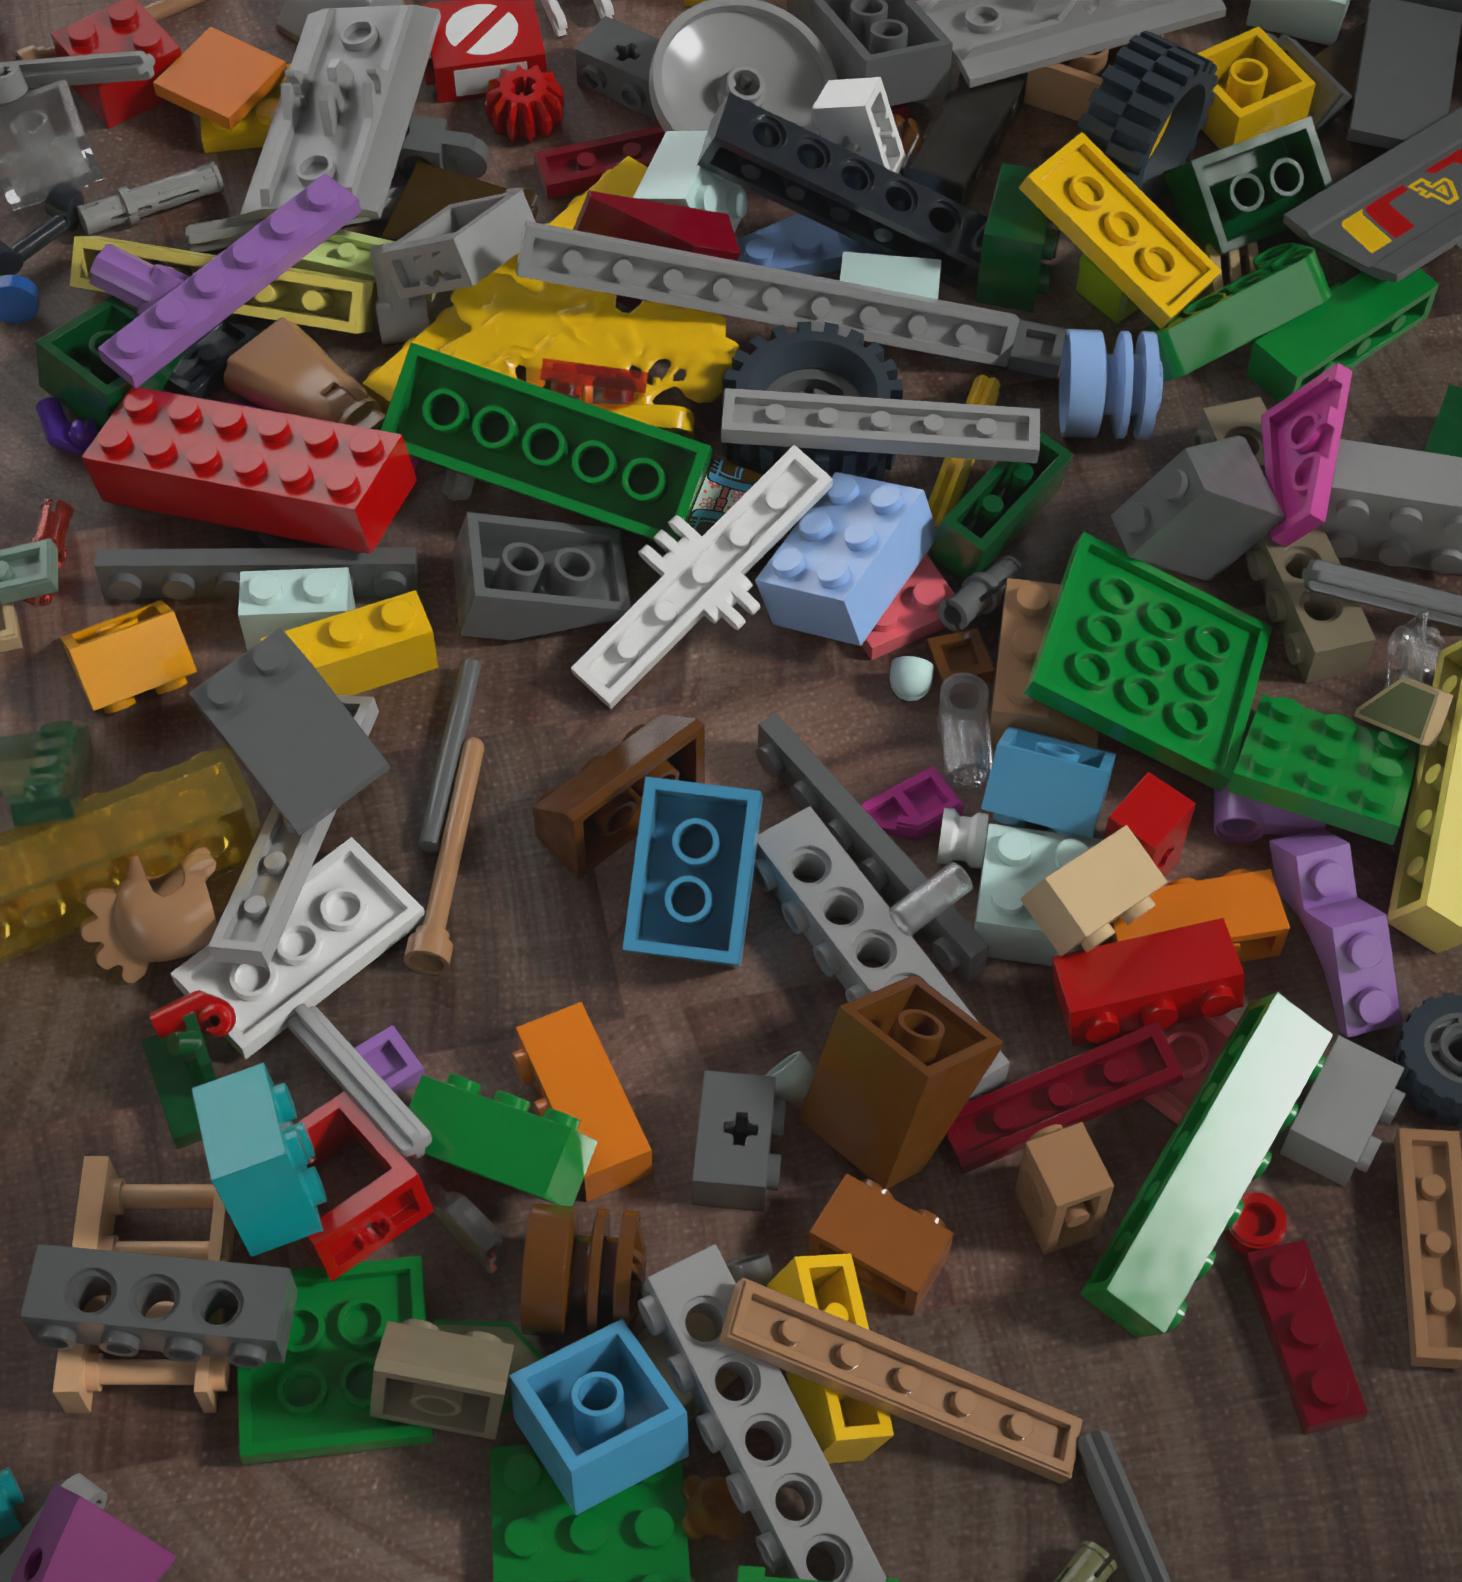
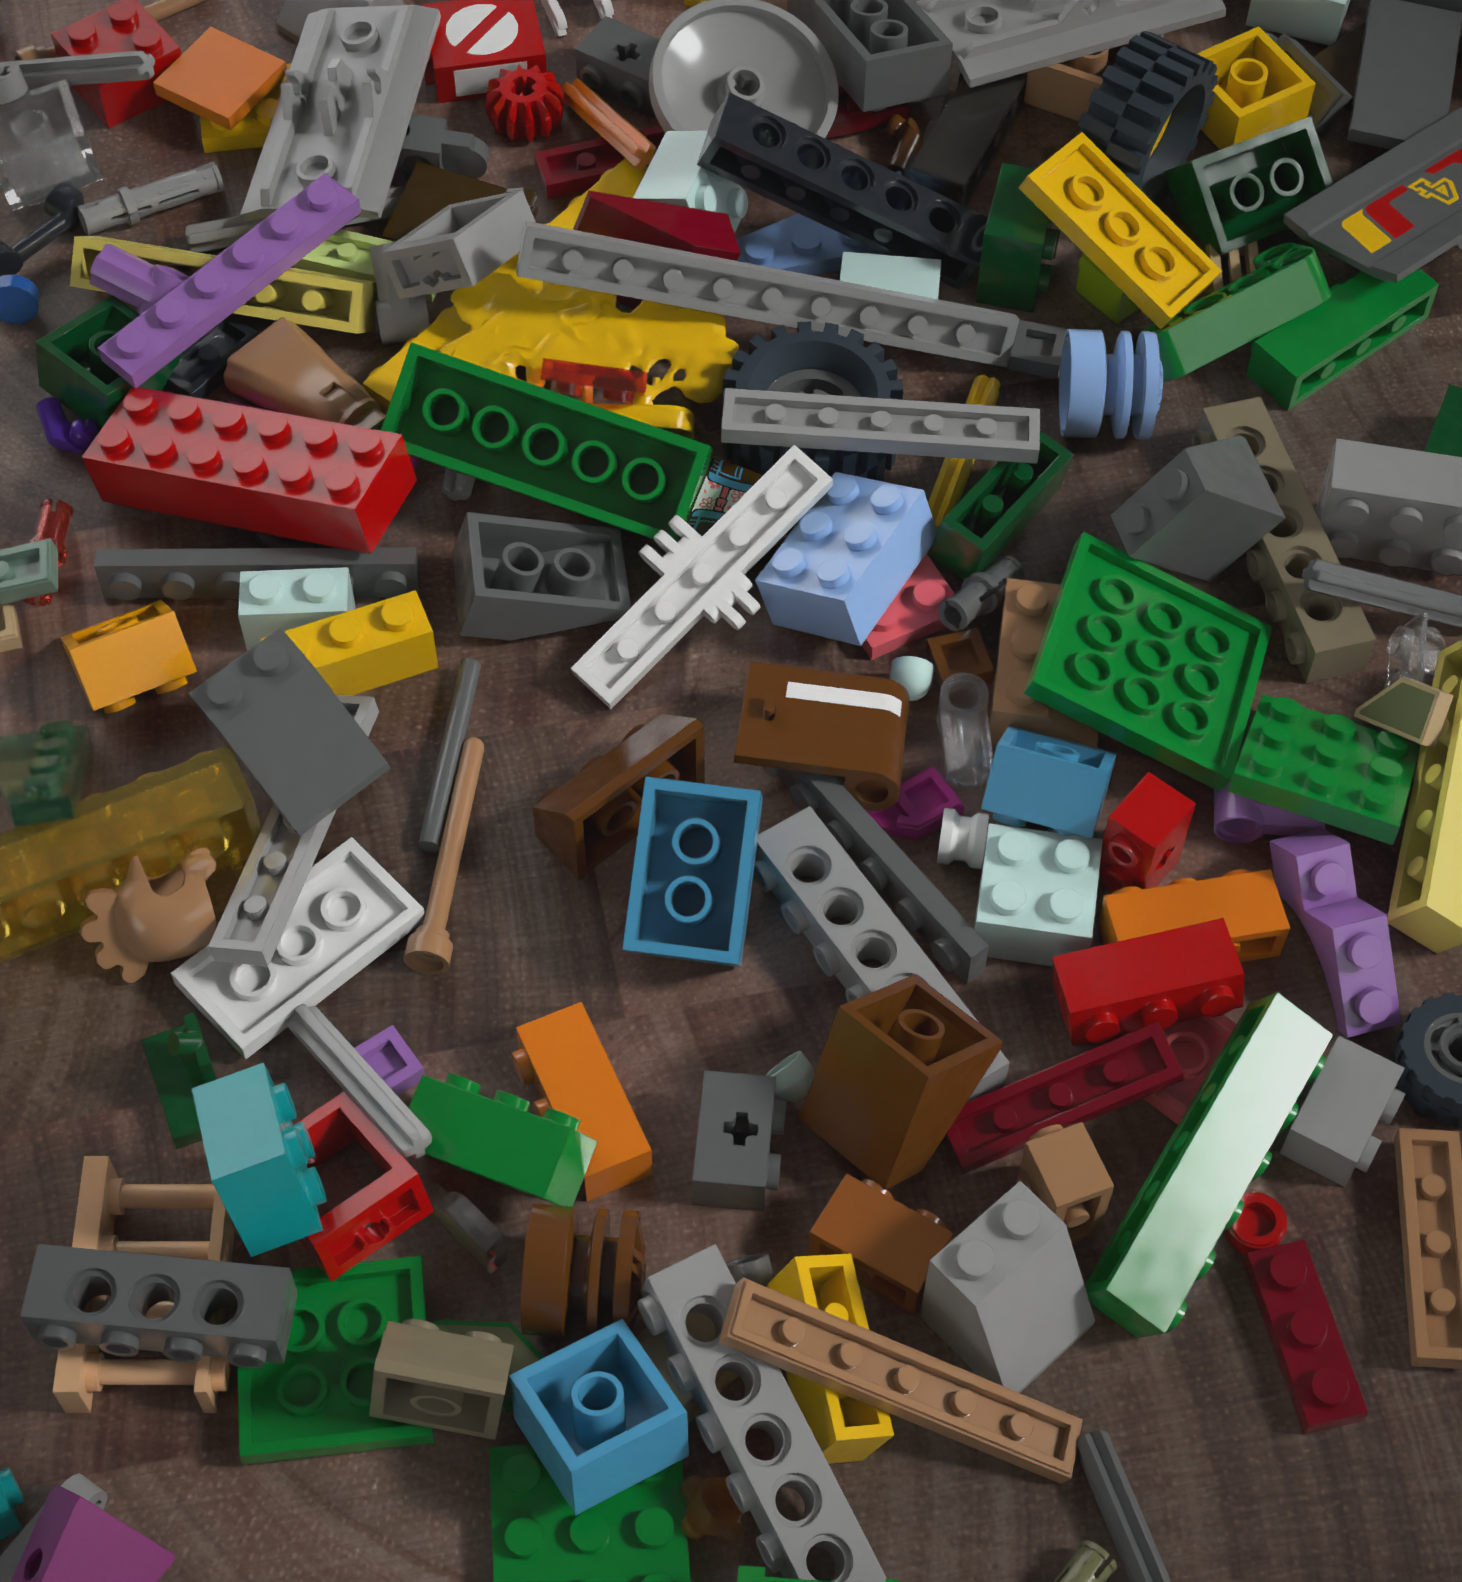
red arm [149,990,236,1039] -> none
white brick [812,77,906,174] -> none
clear axle [889,862,973,936] -> none
tan brick [1020,825,1168,956] -> none
dark pink wing [1261,363,1353,547] -> none
none -> orange axle [561,78,656,170]
none -> reddish brown door [734,661,909,811]
none -> light grey slope [920,1181,1095,1393]

